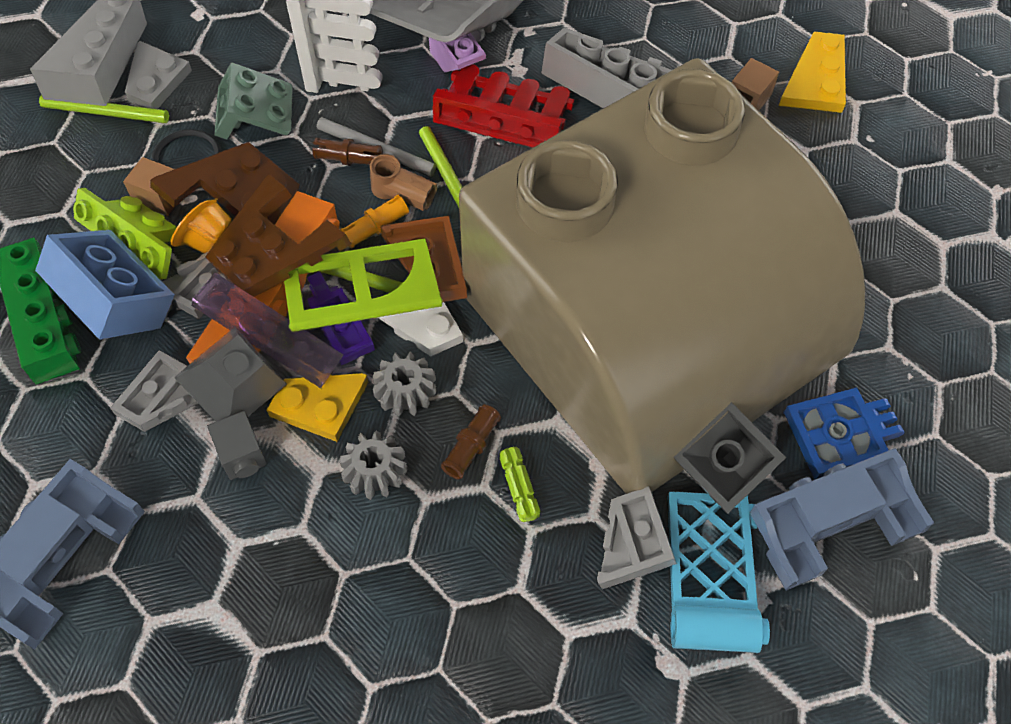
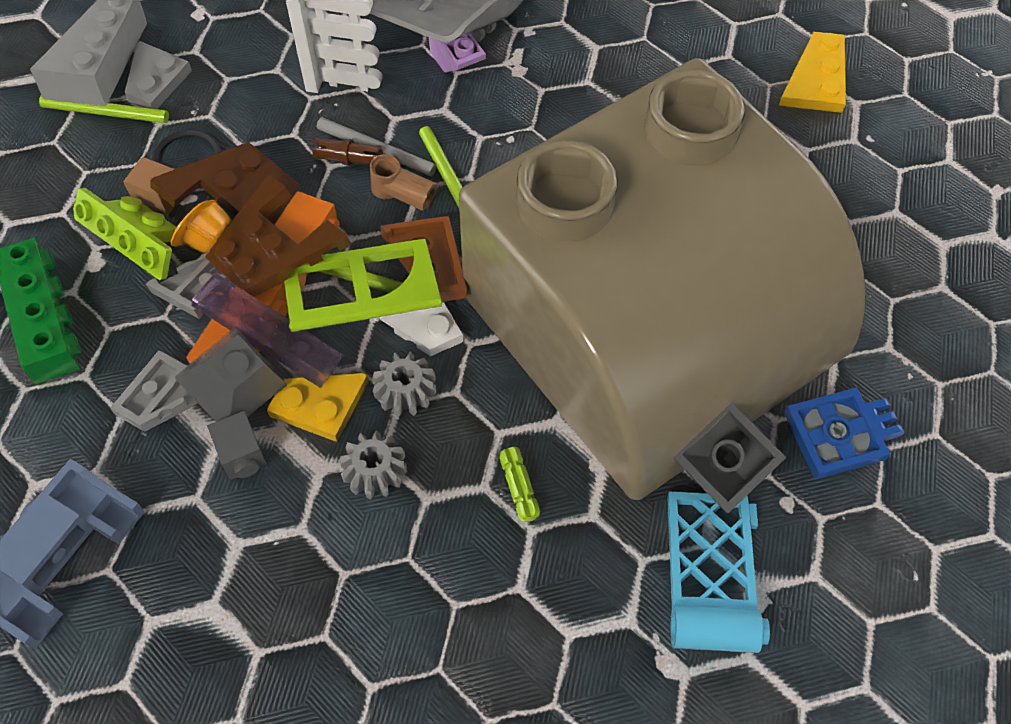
medium blue brick [35,230,175,340] -> none
sand green bracket [214,62,292,139] -> none
dark purple hinge [307,272,375,366] -> none
light orange pin [340,194,409,249] -> none
red fence [433,64,575,147] -> none
reddish brown pin [441,404,501,480] -> none
light grey wedge [541,28,678,108] -> none
light grey wing [597,486,677,589] -> none
medium nougat brick [732,58,779,111] -> none
sand blue bracket [750,448,934,591] -> none

